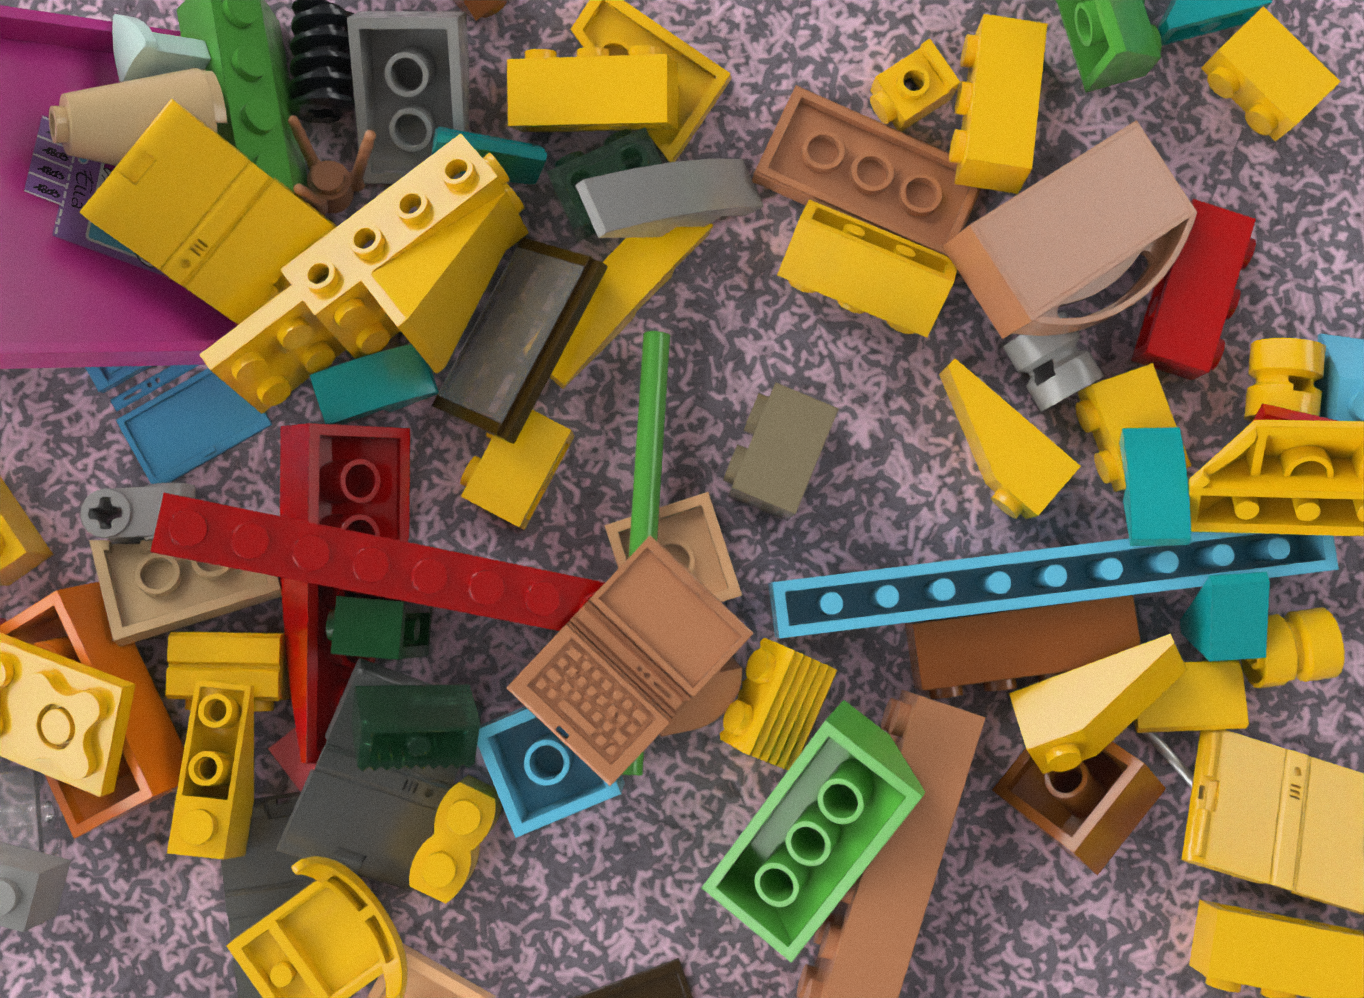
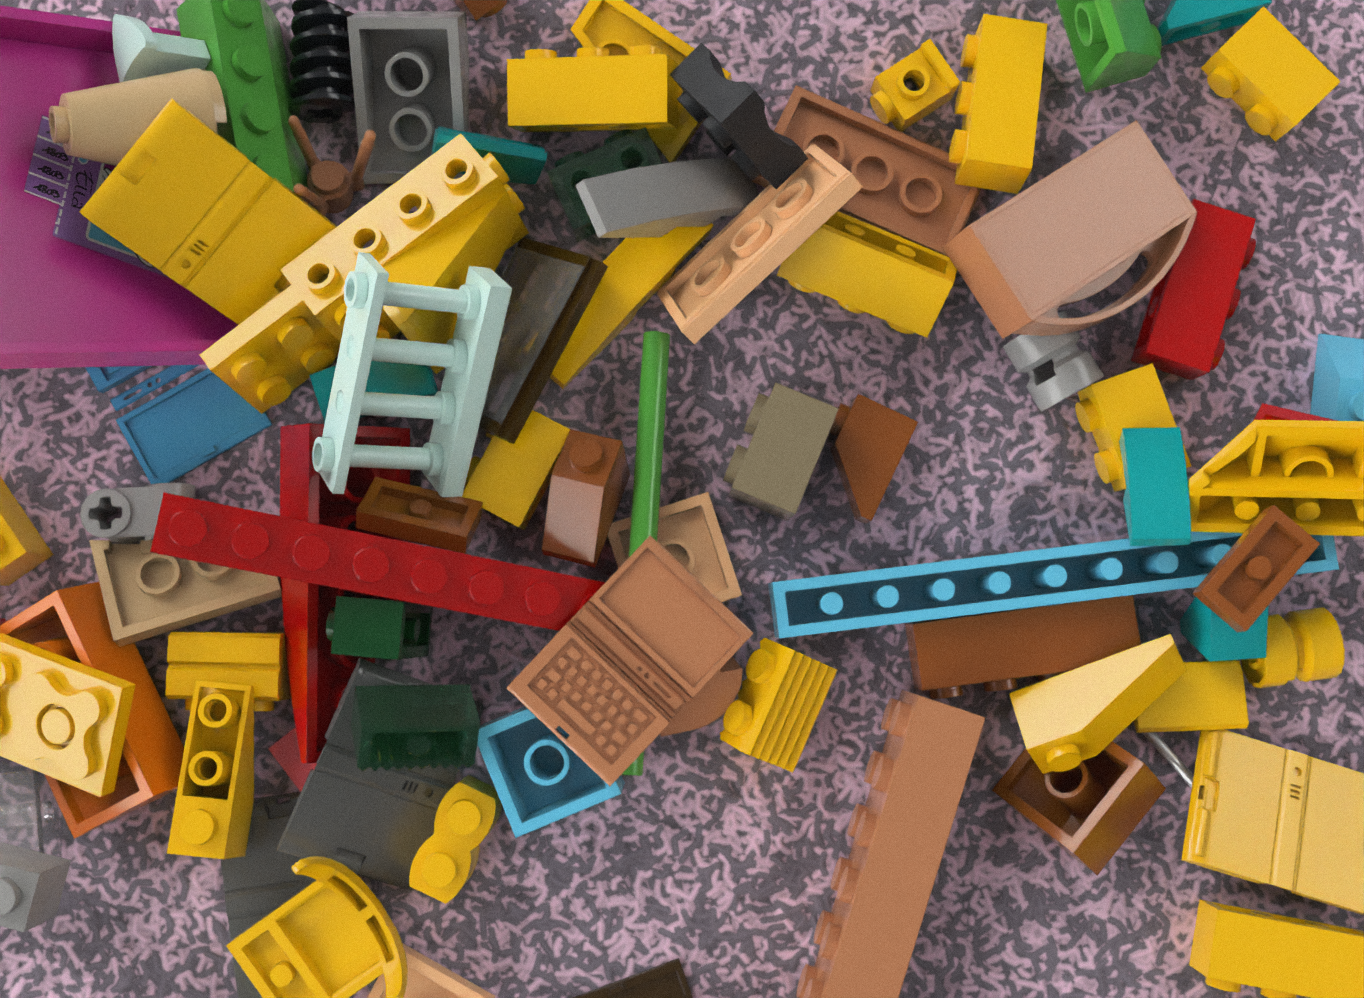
bright green slope [701,700,925,963] -> none
yellow slope [939,358,1081,519] -> none
yellow wheel [1244,338,1326,422] -> none
none -> light aqua fence [312,252,512,497]
none -> dark orange plate [356,477,483,554]
none -> dark orange slope [542,429,630,567]
none -> light nougat tile [657,144,863,345]
none -> black brick [669,43,808,189]
none -> dark orange slope [829,394,918,524]
none -> dark orange plate [1192,505,1320,633]

